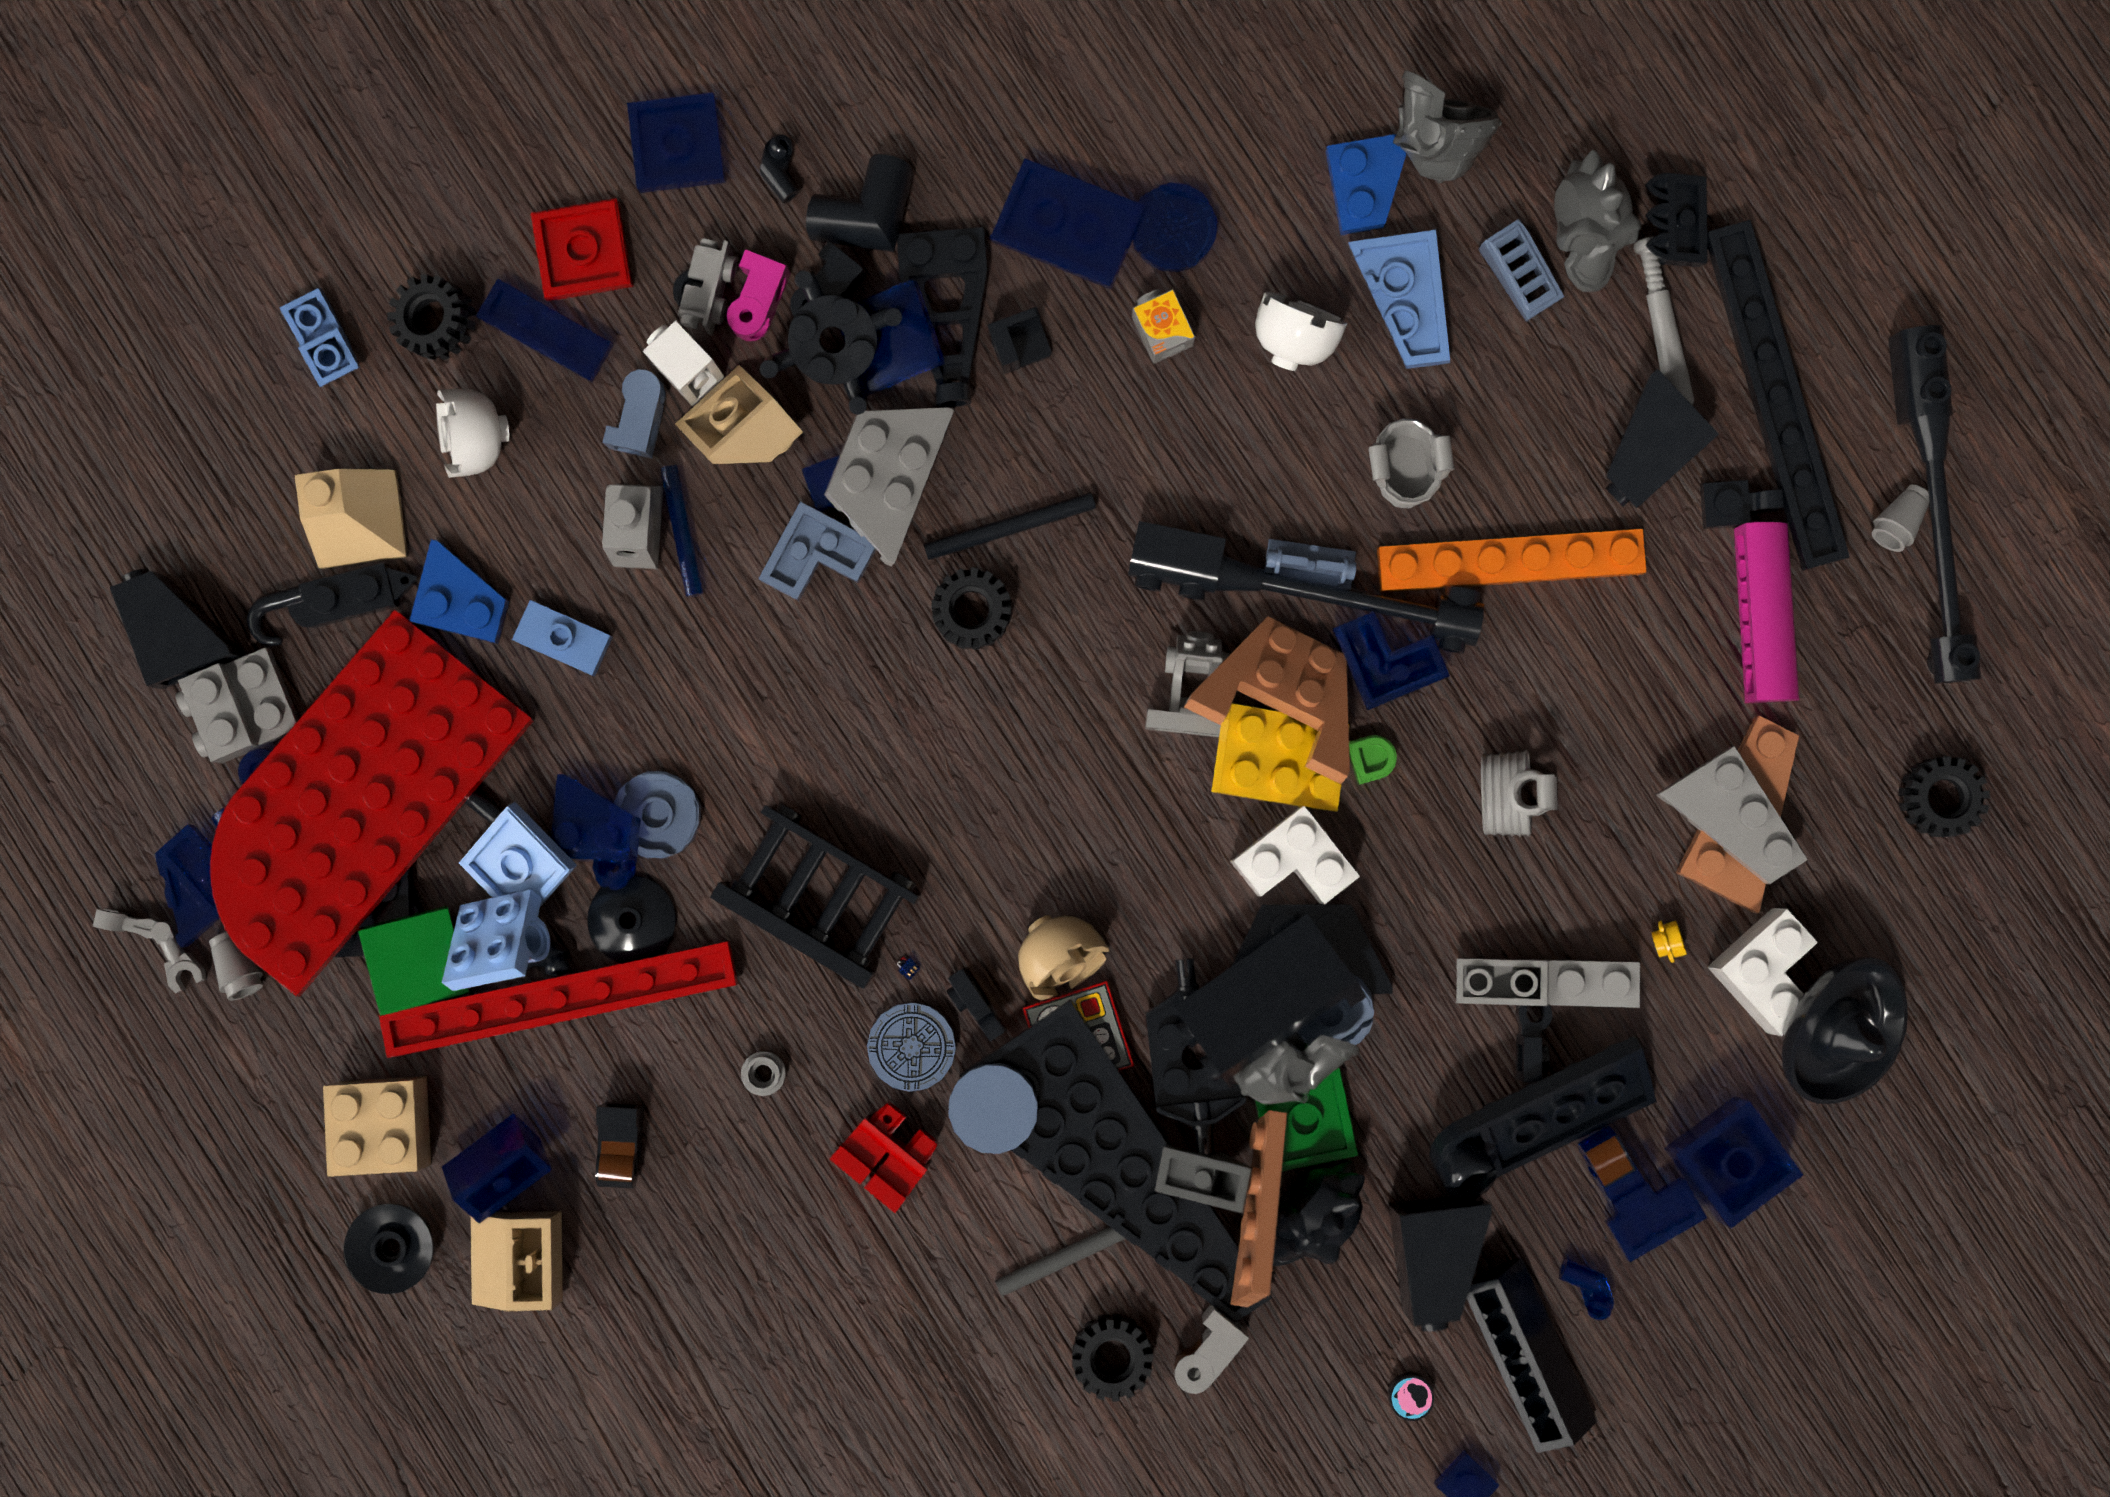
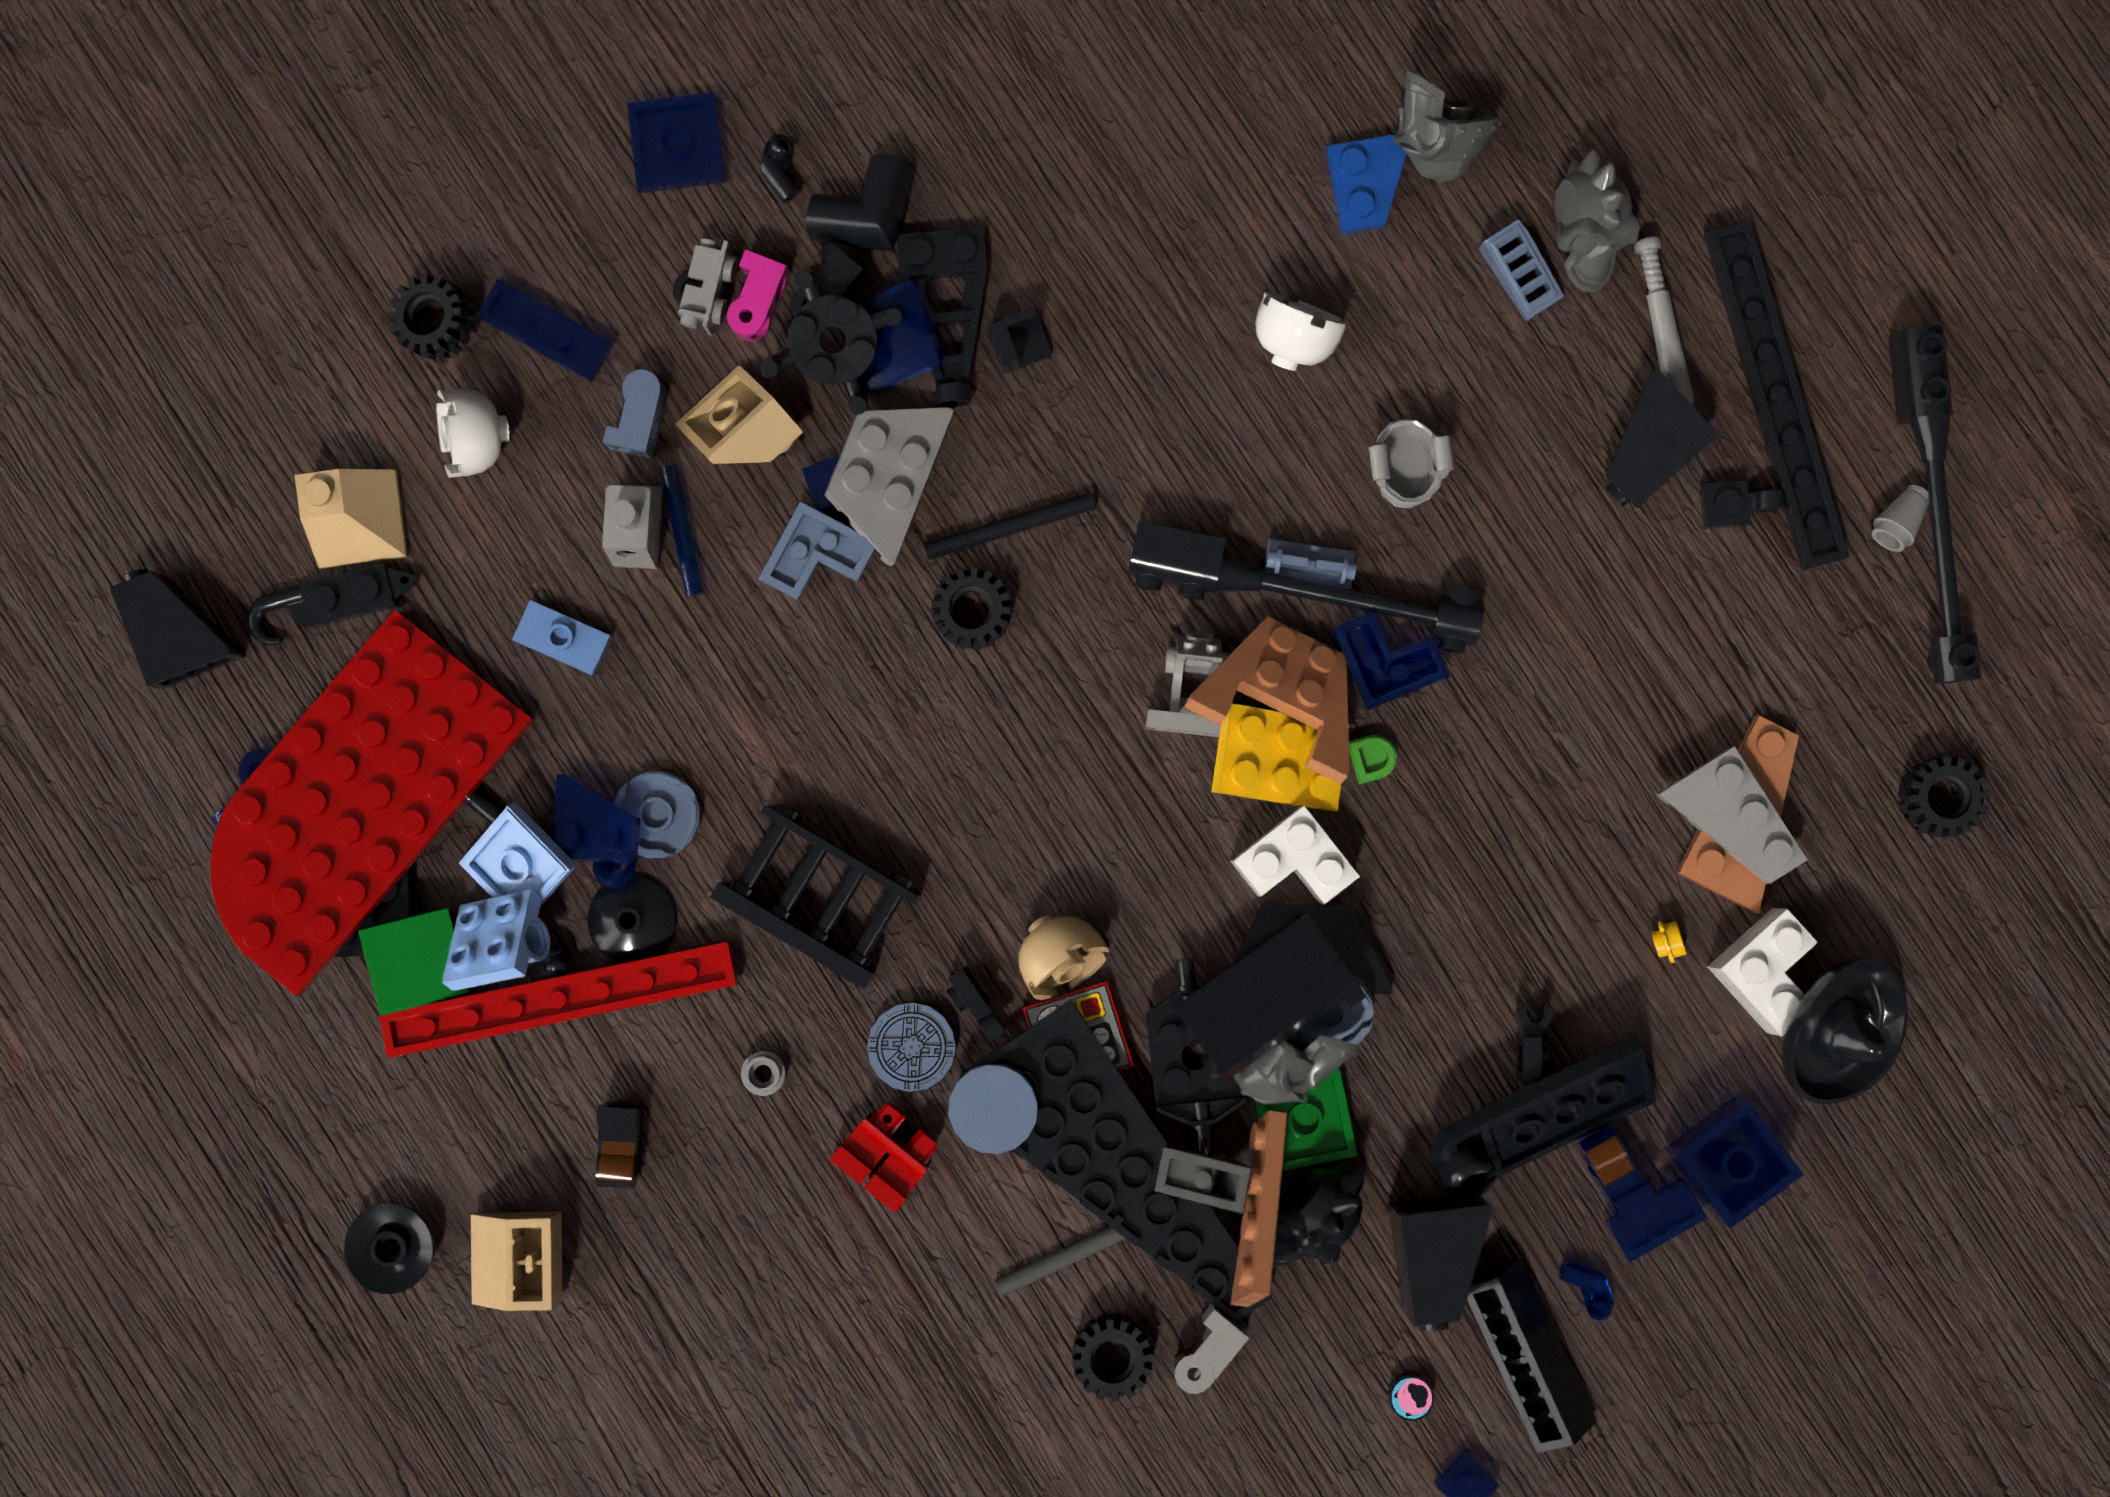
light grey piece [92,908,207,993] -> none
clear blue wing [155,824,220,948] -> none
light grey plate [175,647,299,763] -> none
light grey cone [209,932,263,1001] -> none
medium blue slope [279,288,360,387] -> none
tan brick [323,1076,431,1177] -> none
blue wing [409,539,509,644] -> none
clear blue brick [442,1113,552,1224] -> none
red tile [530,198,633,302] -> none
white brick [643,320,724,406] -> none
clear blue piece [897,957,920,980] -> none
clear blue tile [990,158,1146,289] -> none
clear blue tile [1130,183,1218,272] -> none
brick [1132,289,1195,364] -> none
medium blue wing [1348,230,1450,369] -> none
orange plate [1377,529,1646,592] -> none
light grey slope [1456,958,1640,1008] -> none
light grey piece [1481,750,1558,837] -> none
black plate [1645,173,1708,267] -> none
dark pink brick [1734,522,1799,703] -> none

